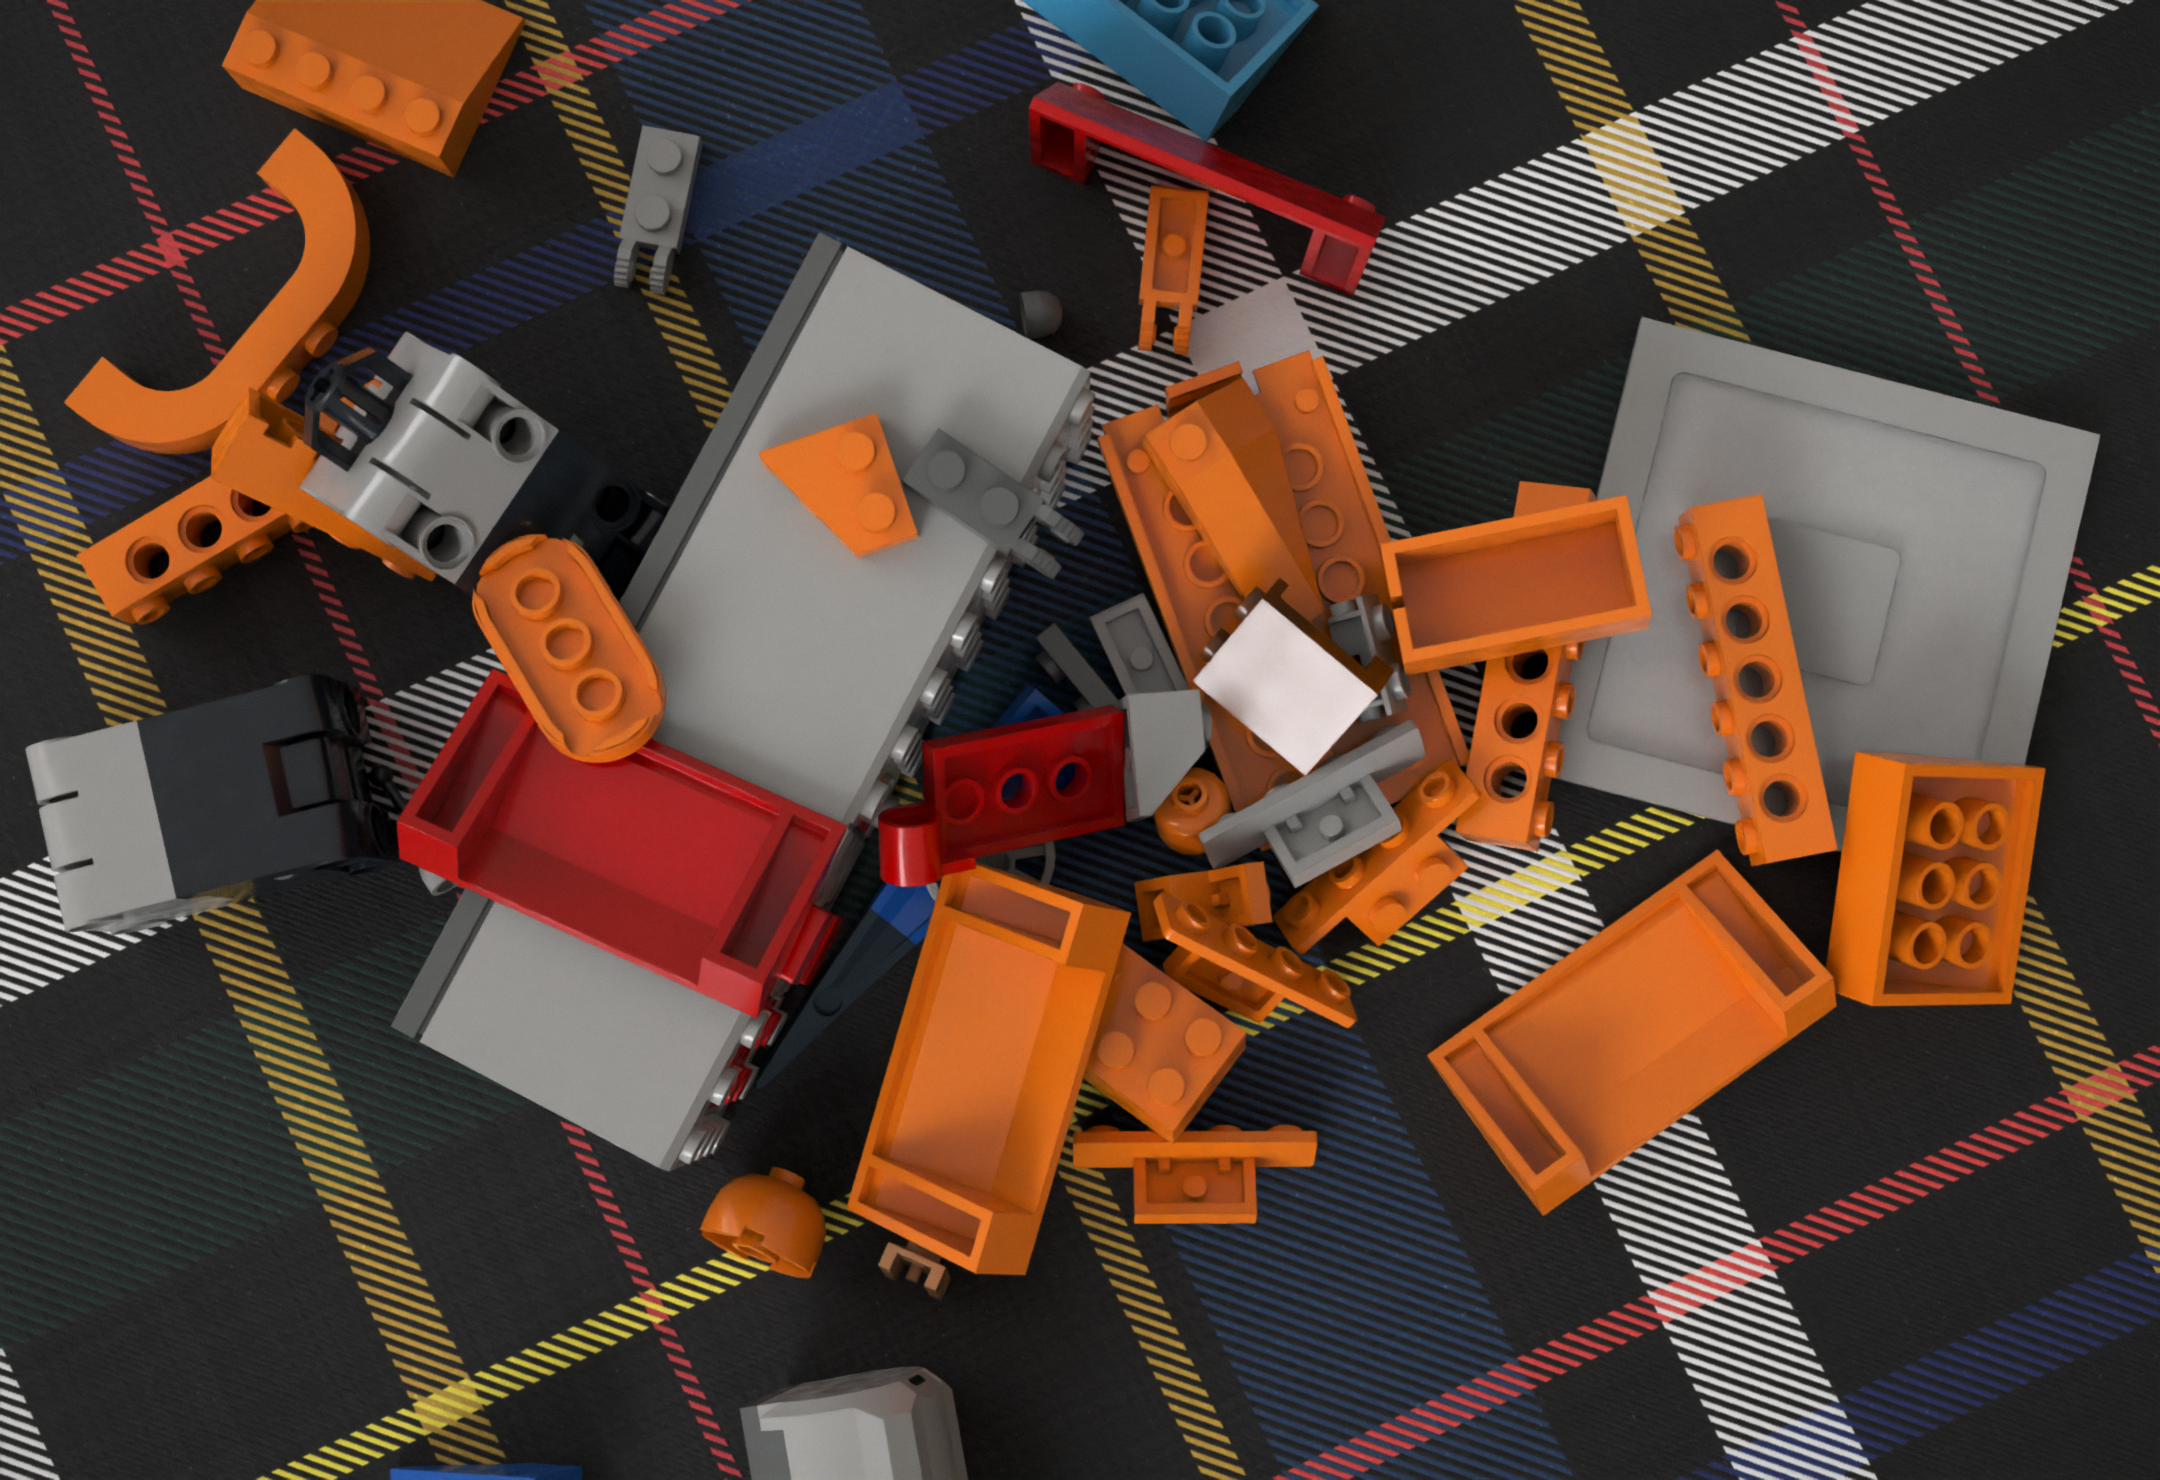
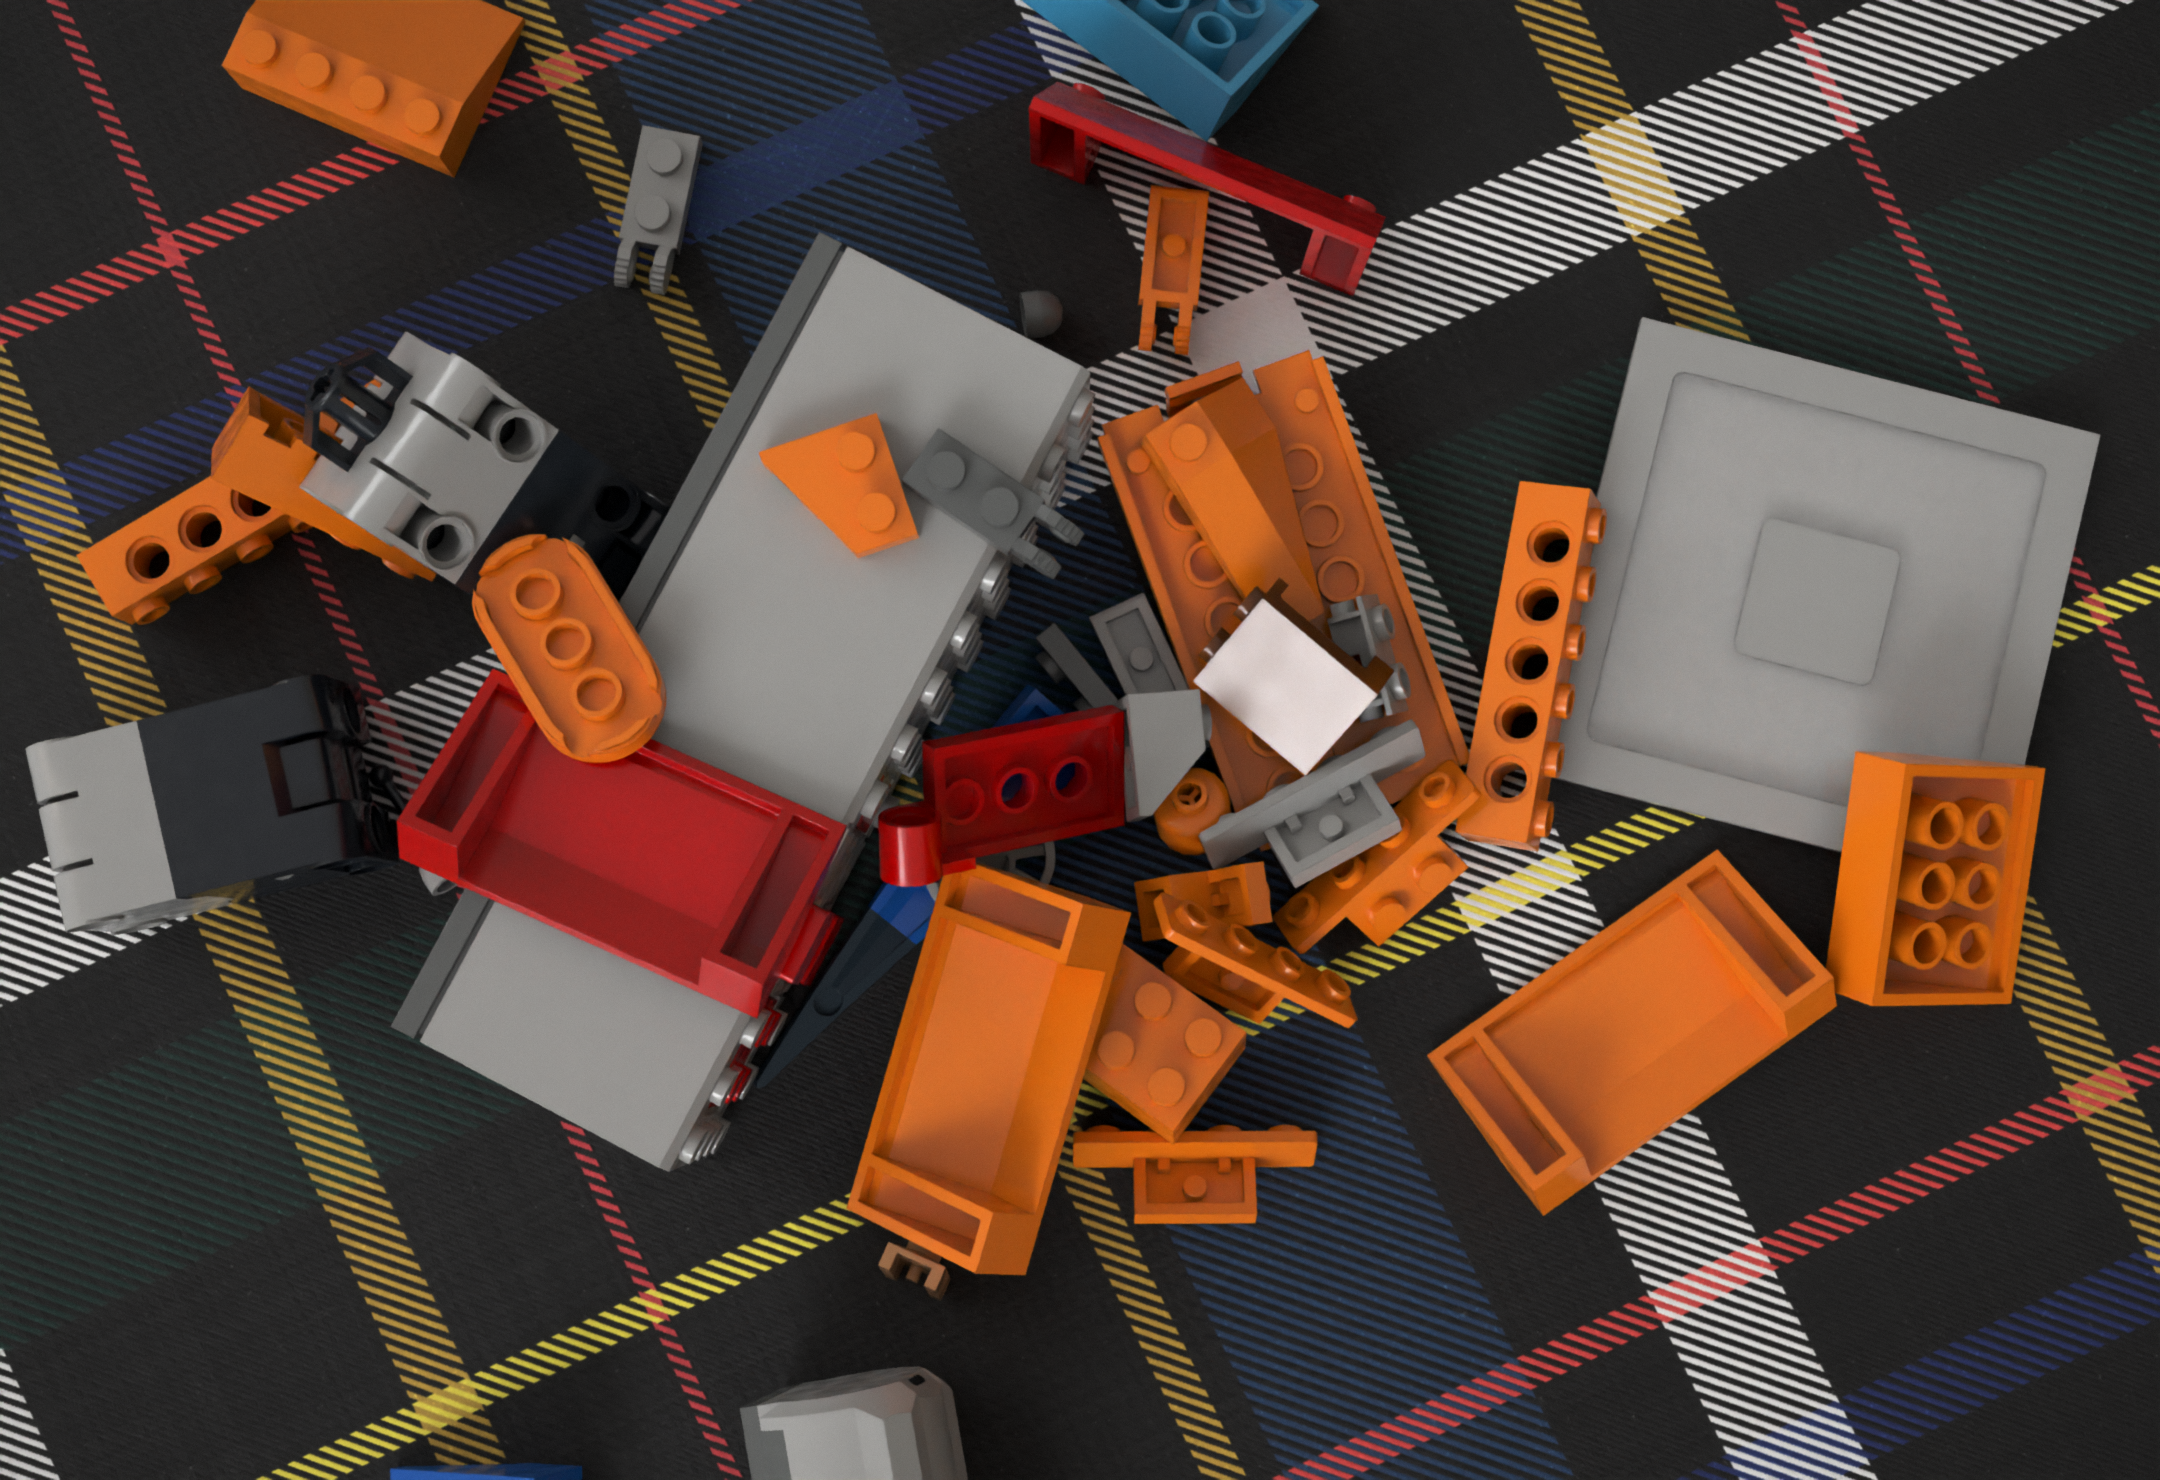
orange arch [64,128,370,454] -> none
orange cylinder [699,1167,826,1279] -> none
orange piece [1380,495,1652,676] -> none
orange brick [1674,494,1838,867] -> none

